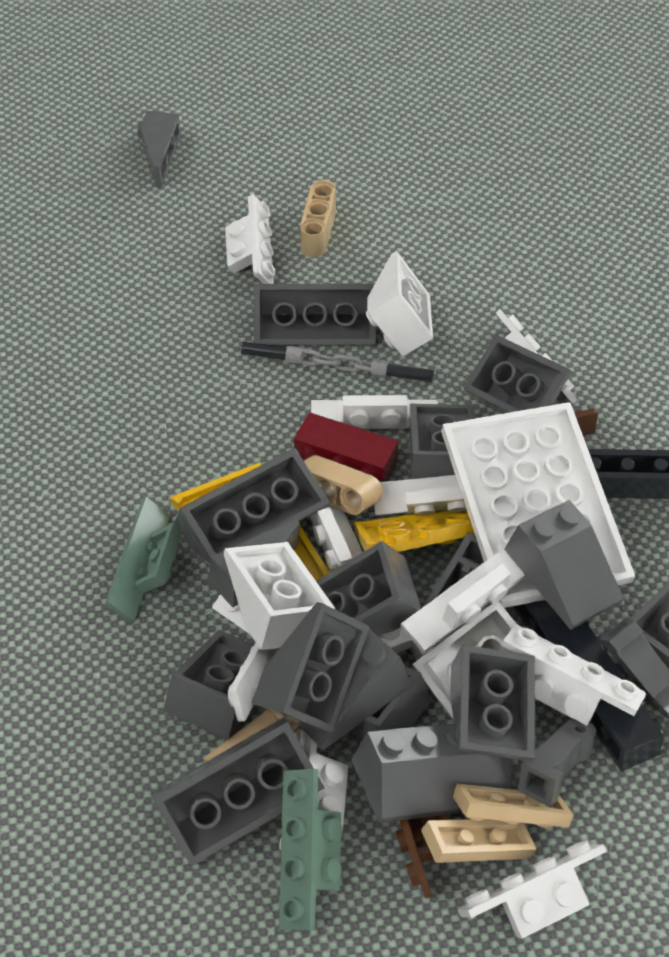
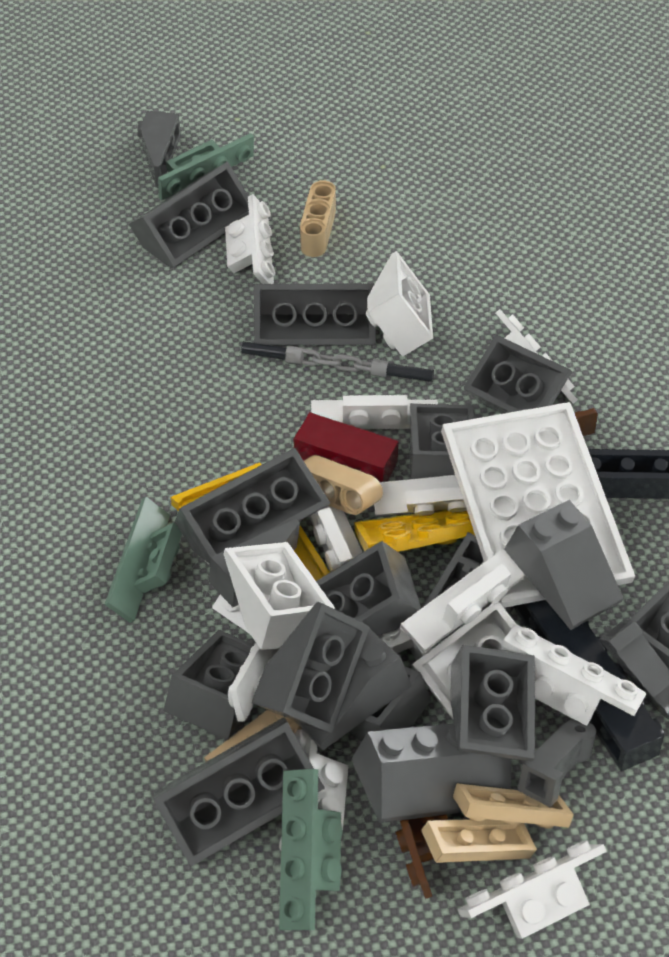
none -> dark grey slope [129,162,249,268]
none -> sand green bracket [158,133,254,200]

